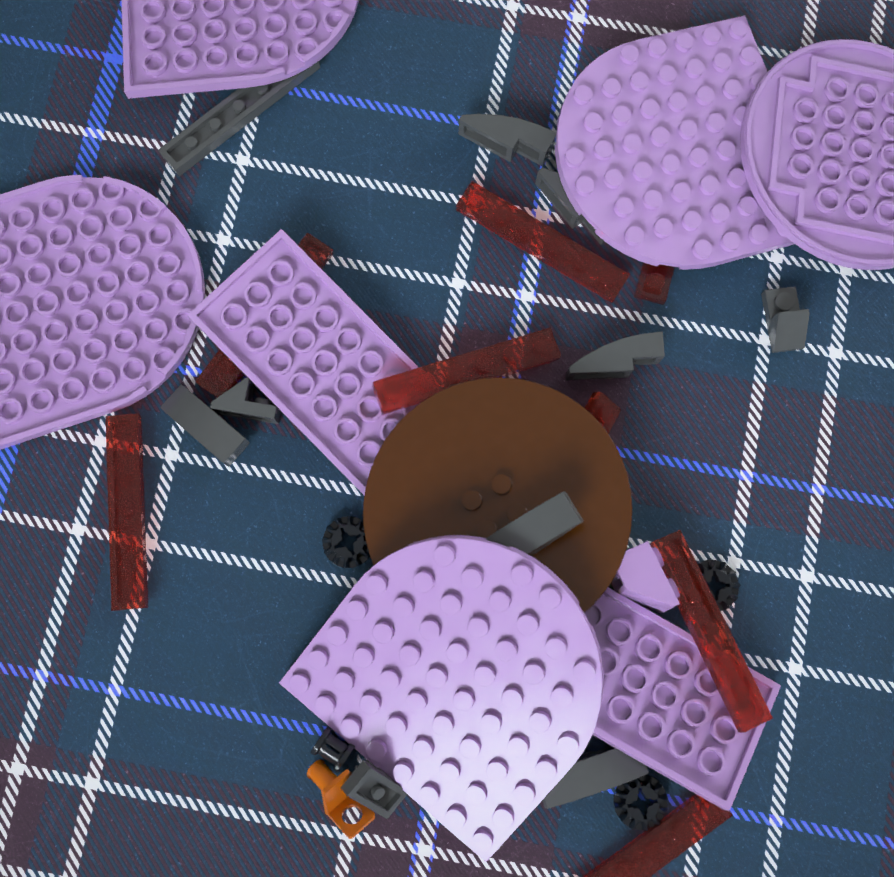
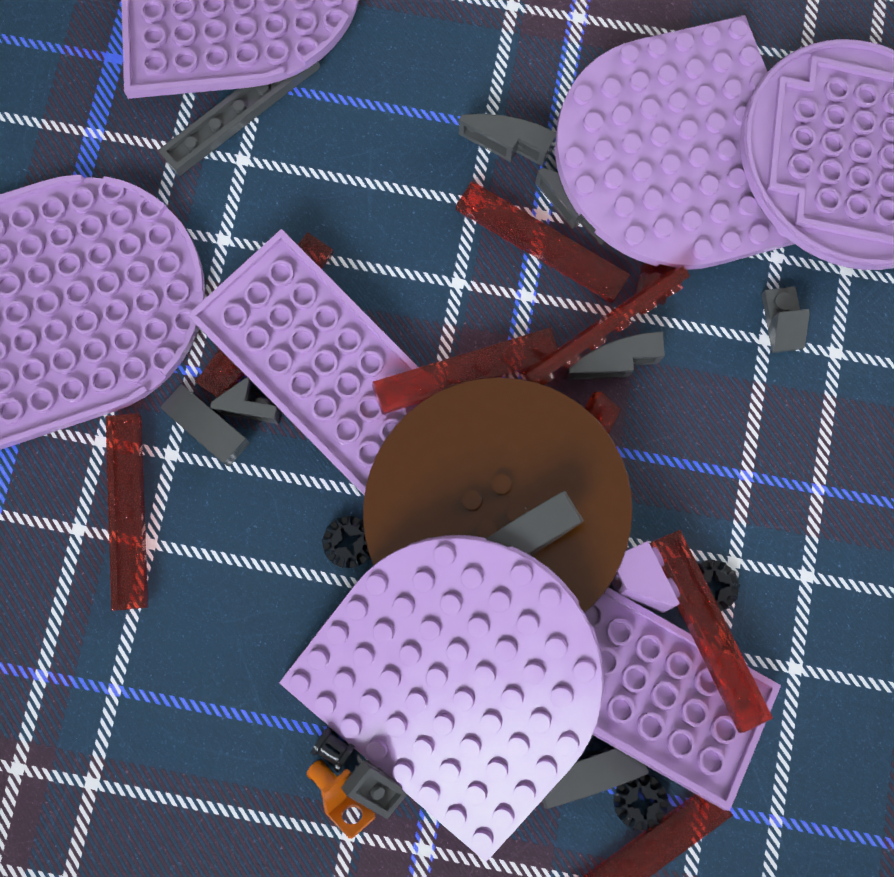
none -> clear red plate [520,265,690,385]

